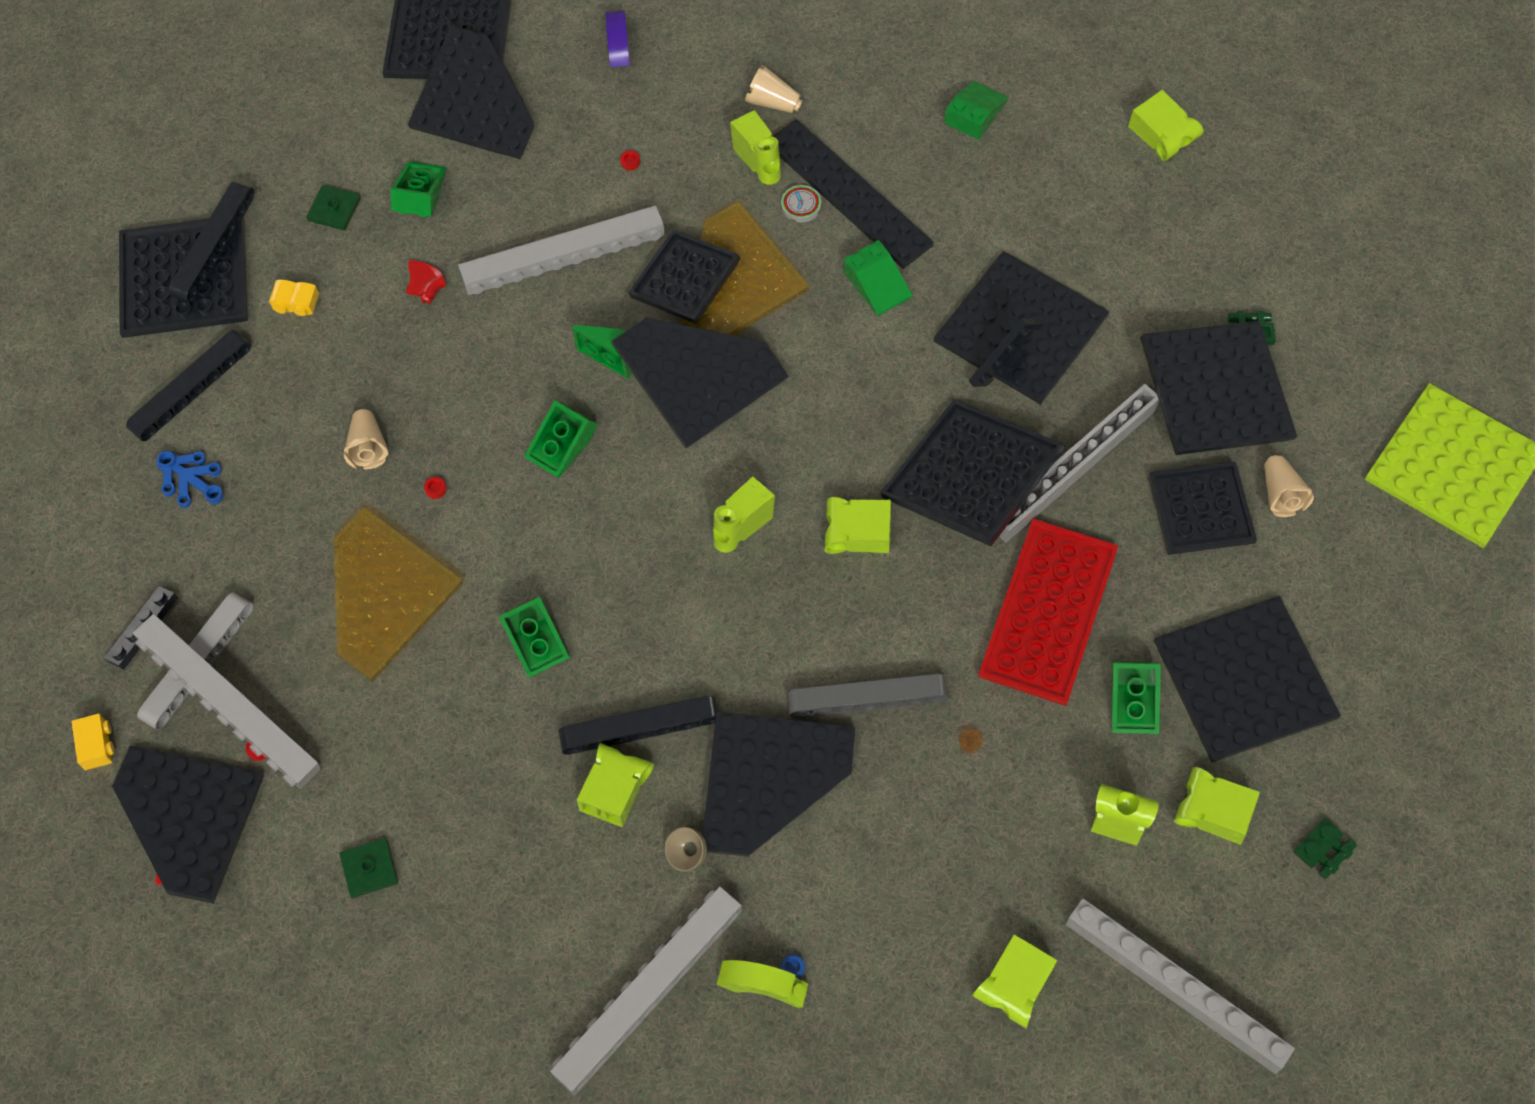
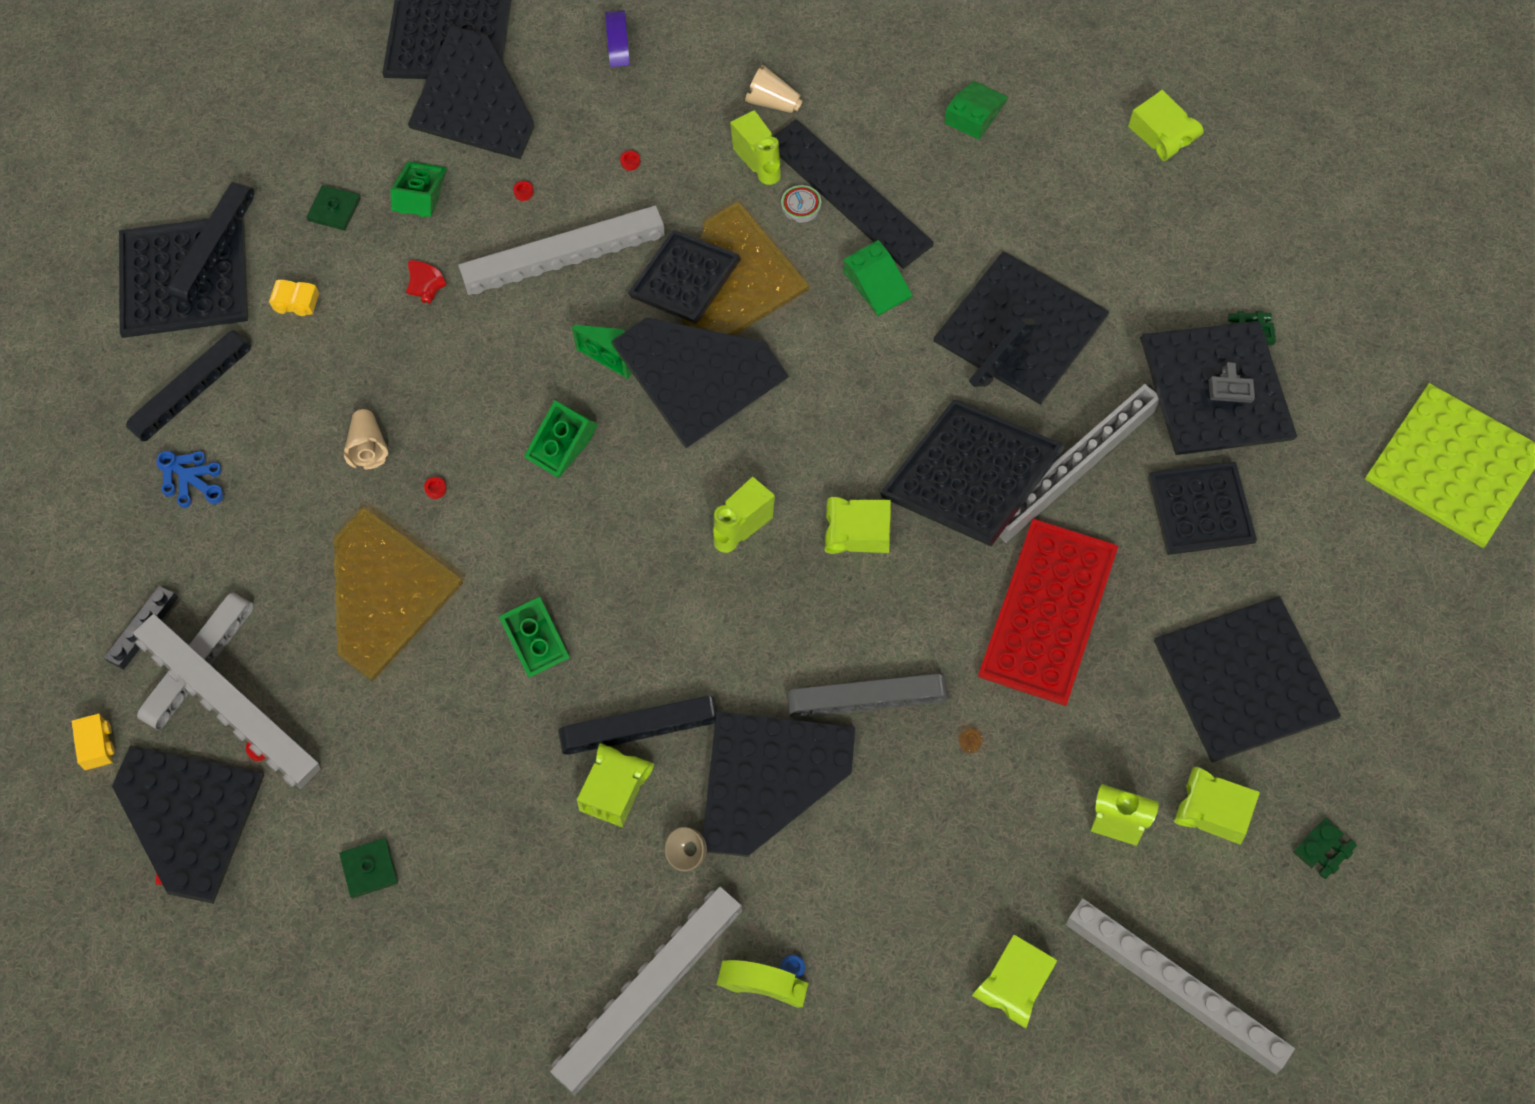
green slope [1111,661,1161,734] -> none
tan cone [1264,455,1314,517] -> none
none -> red tile [513,181,534,201]
none -> dark grey hinge [1209,362,1255,403]

